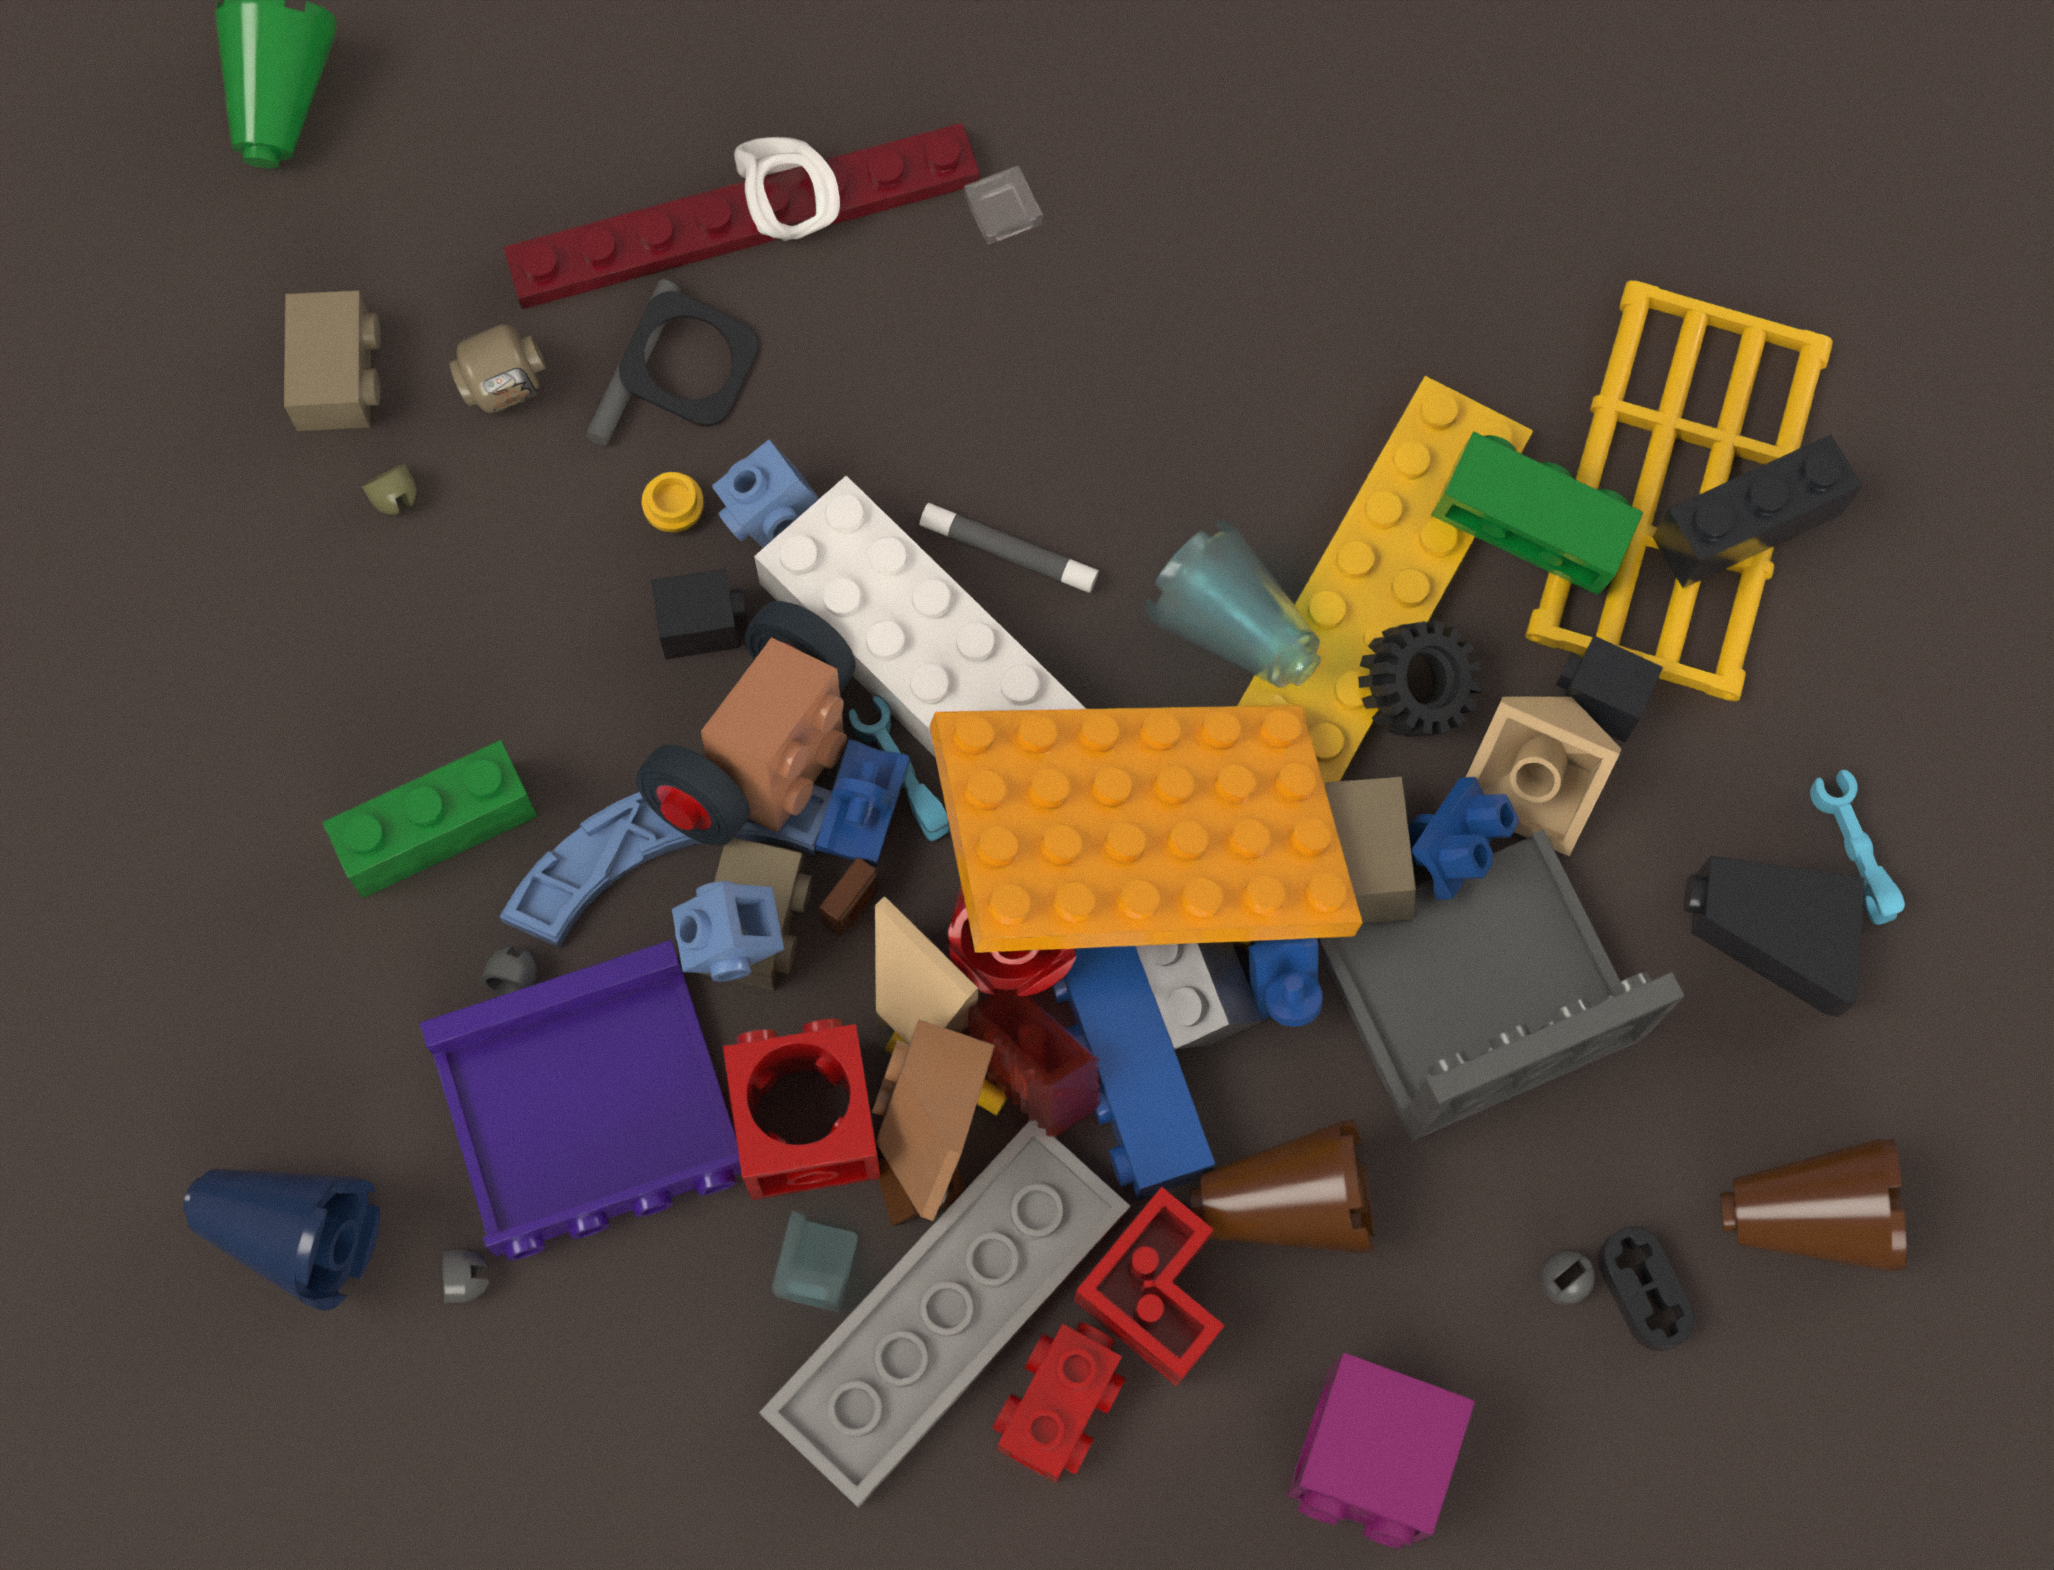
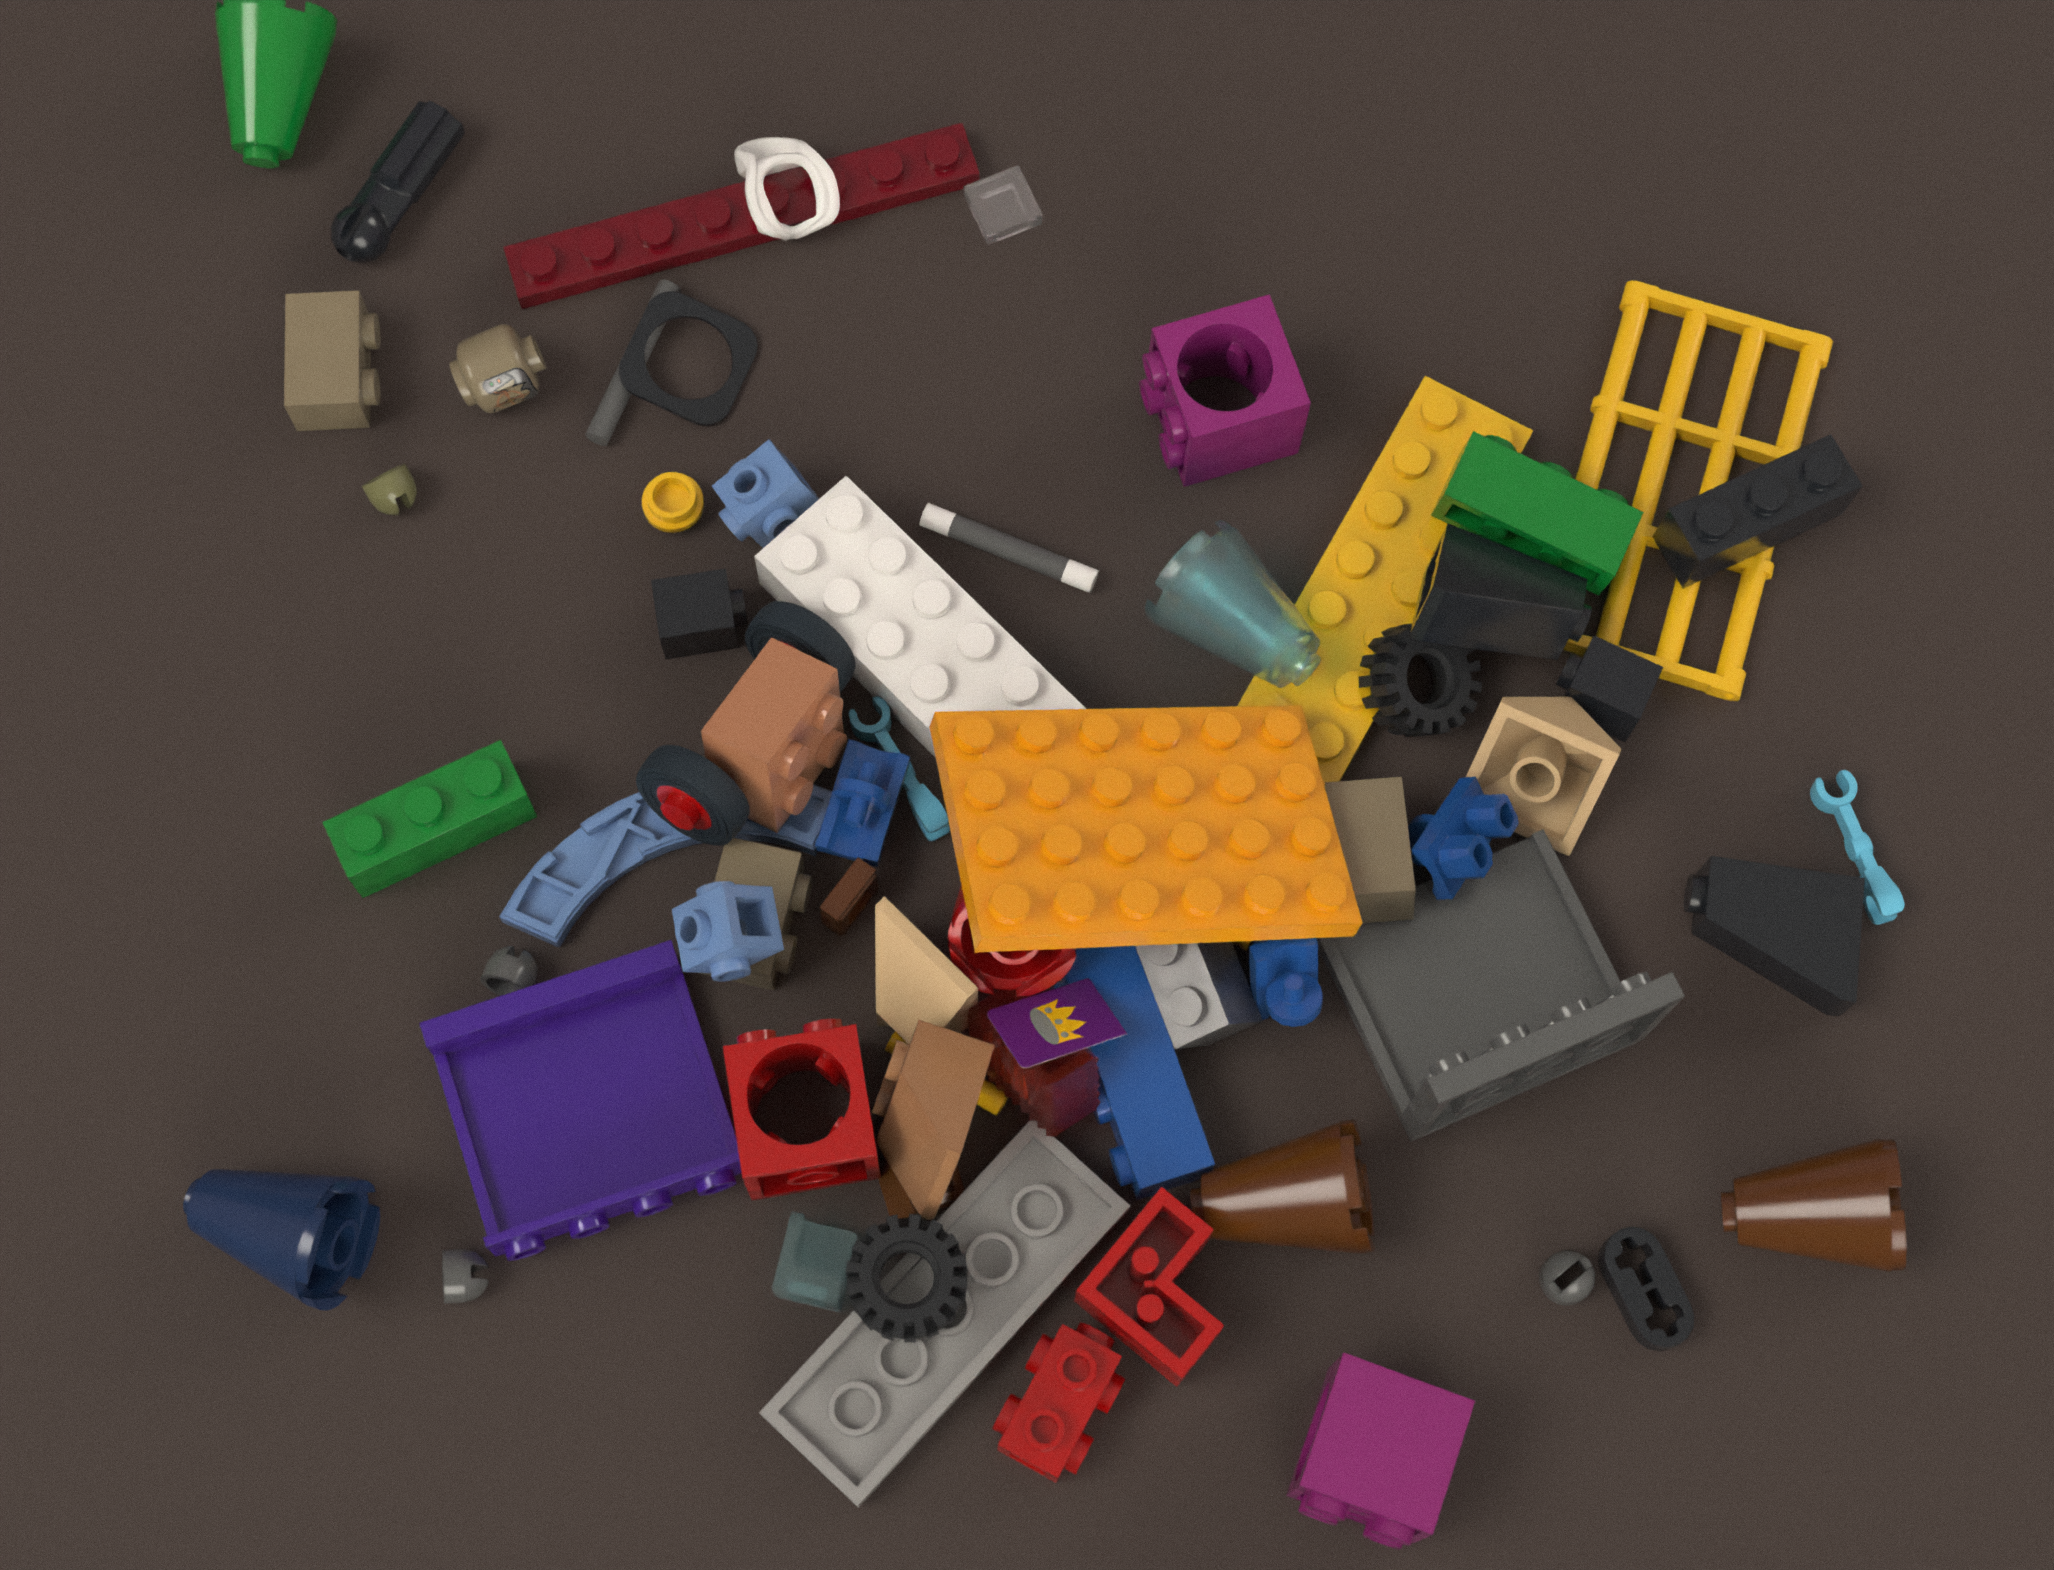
none -> black piece [331,100,465,263]
none -> black tyre [845,1214,968,1343]
none -> dark purple sticker [987,978,1127,1068]
none -> magenta brick [1139,294,1311,487]
none -> black slope [1409,524,1592,660]

